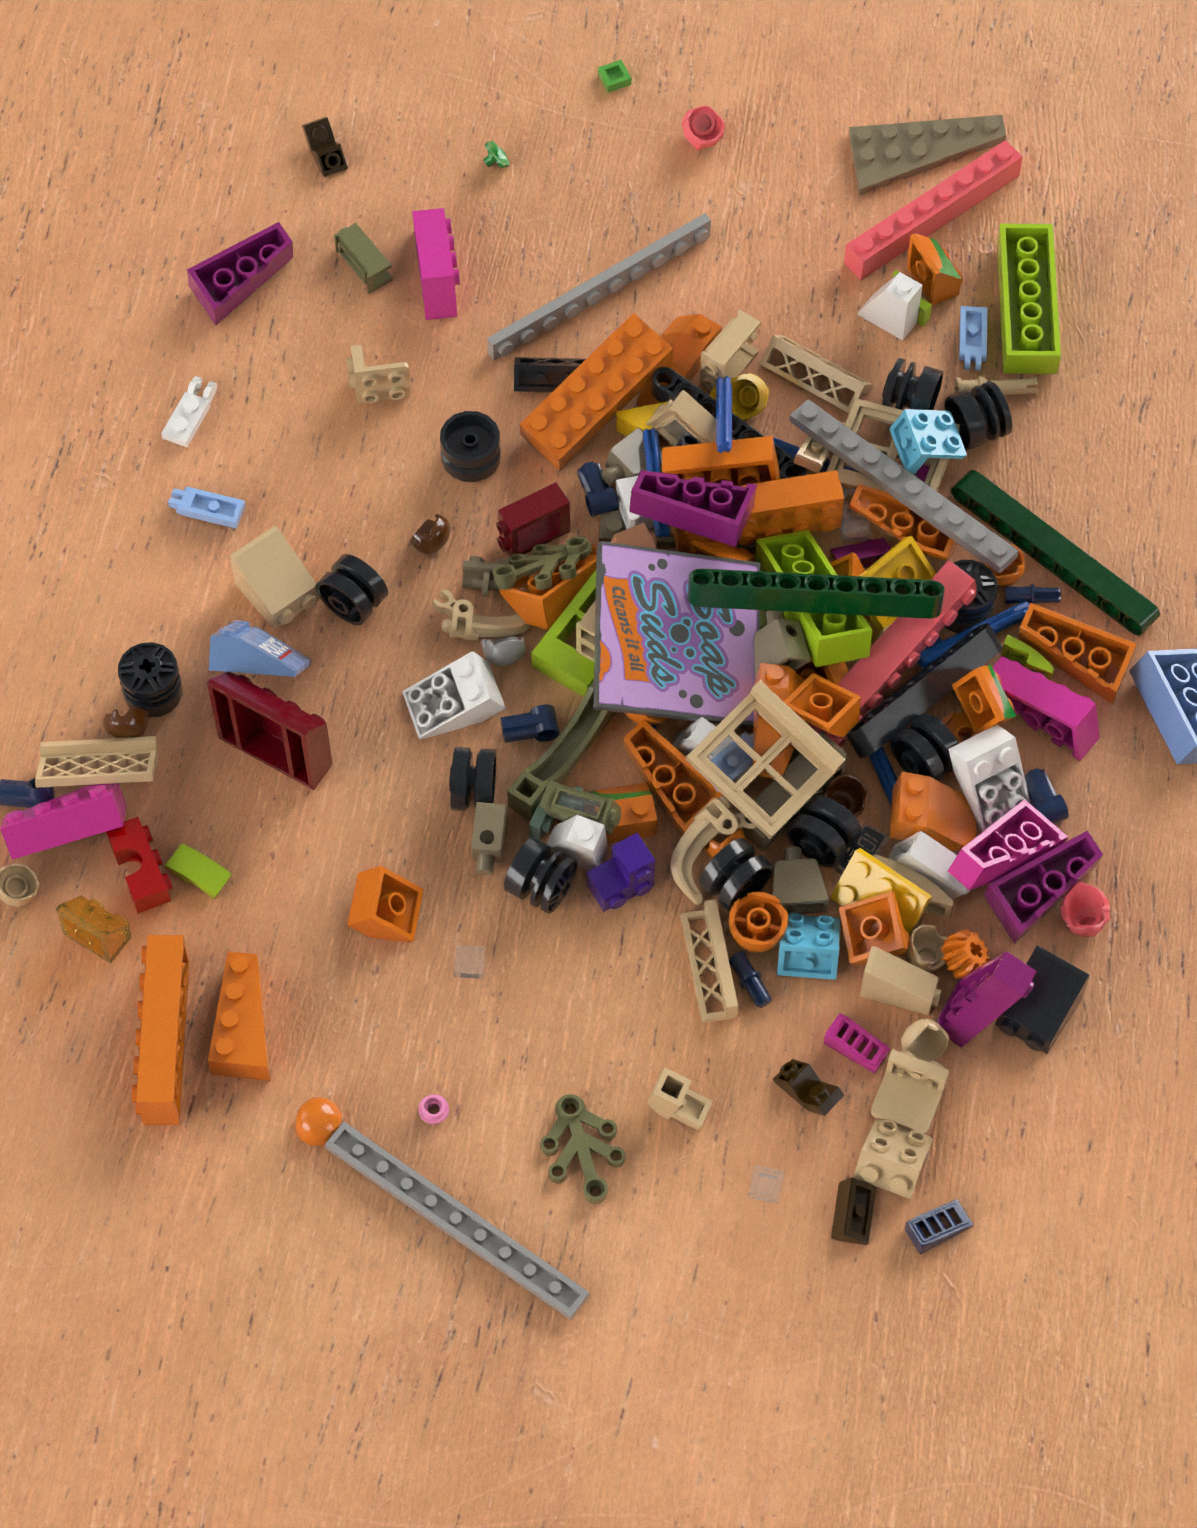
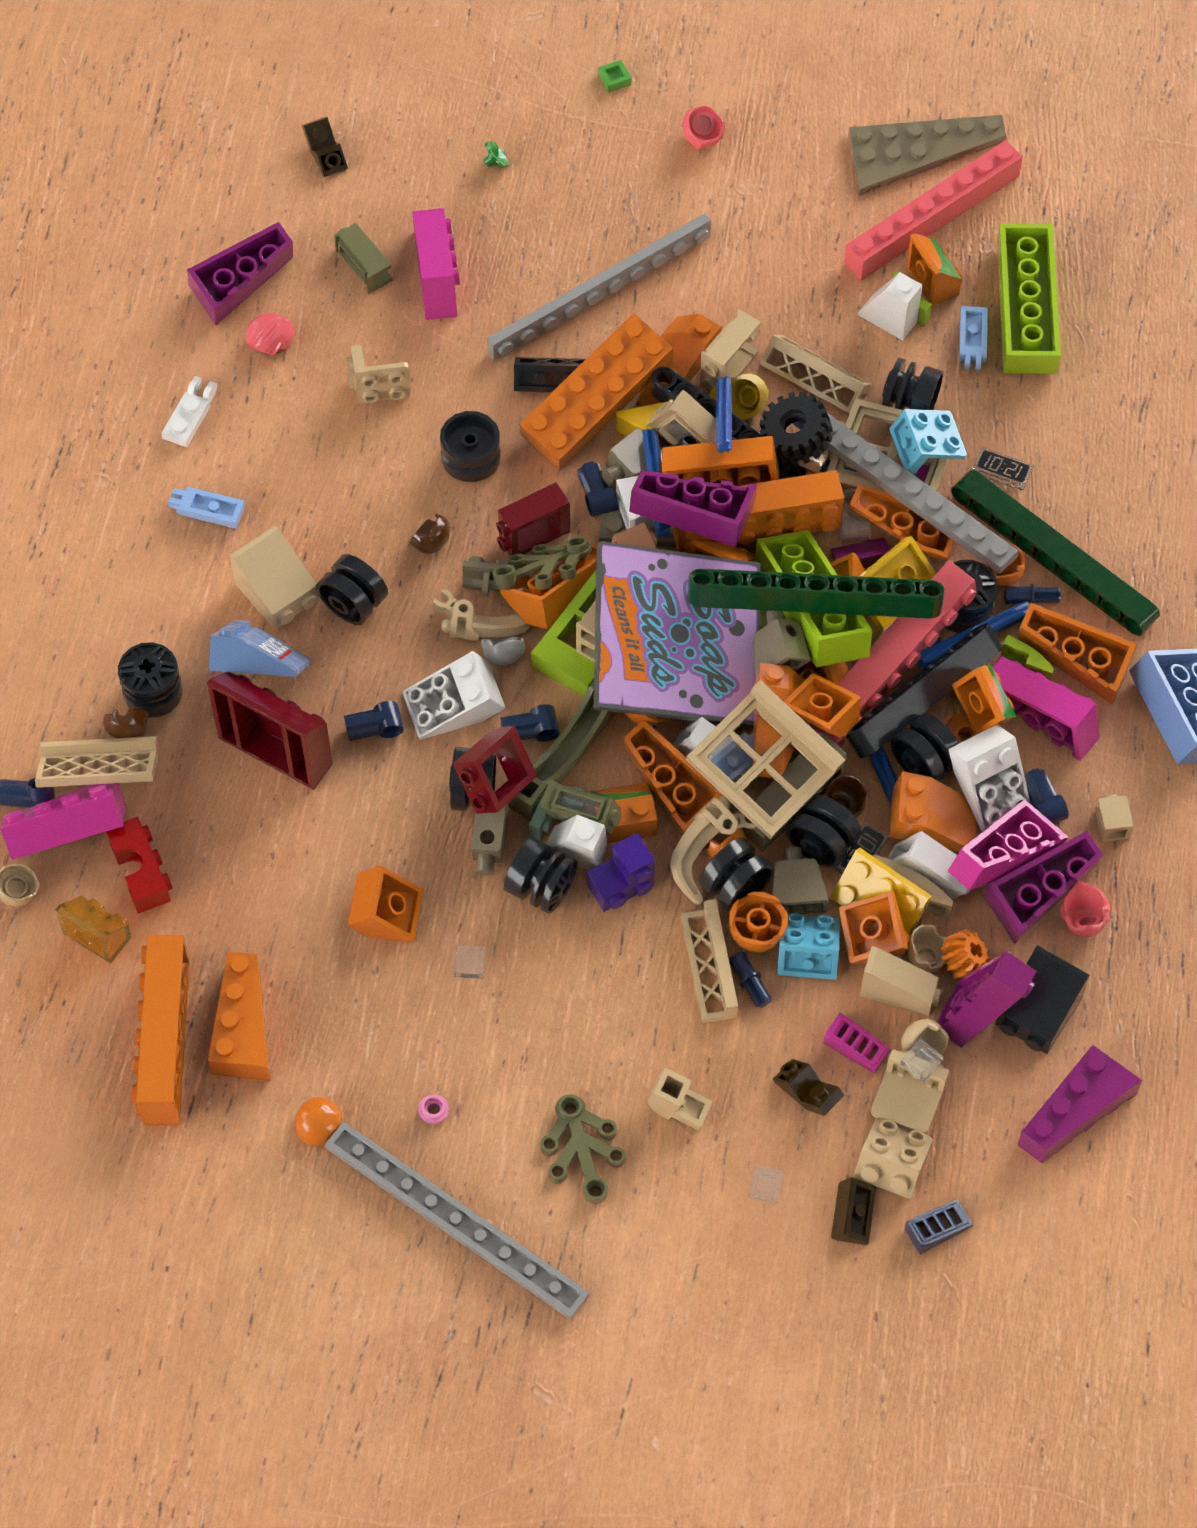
lime slope [164,843,232,899] -> none
black wheel [944,381,1012,451] -> none
tan pin [954,376,1038,395] -> none
none -> coral hair [246,313,295,356]
none -> dark blue piece [344,701,404,741]
none -> dark red window [453,726,537,814]
none -> black tyre [759,392,833,465]
none -> clear tile [900,1039,944,1082]
none -> tile [973,447,1034,491]
none -> magenta wedge [1018,1045,1142,1163]
none -> tan brick [1094,794,1134,842]

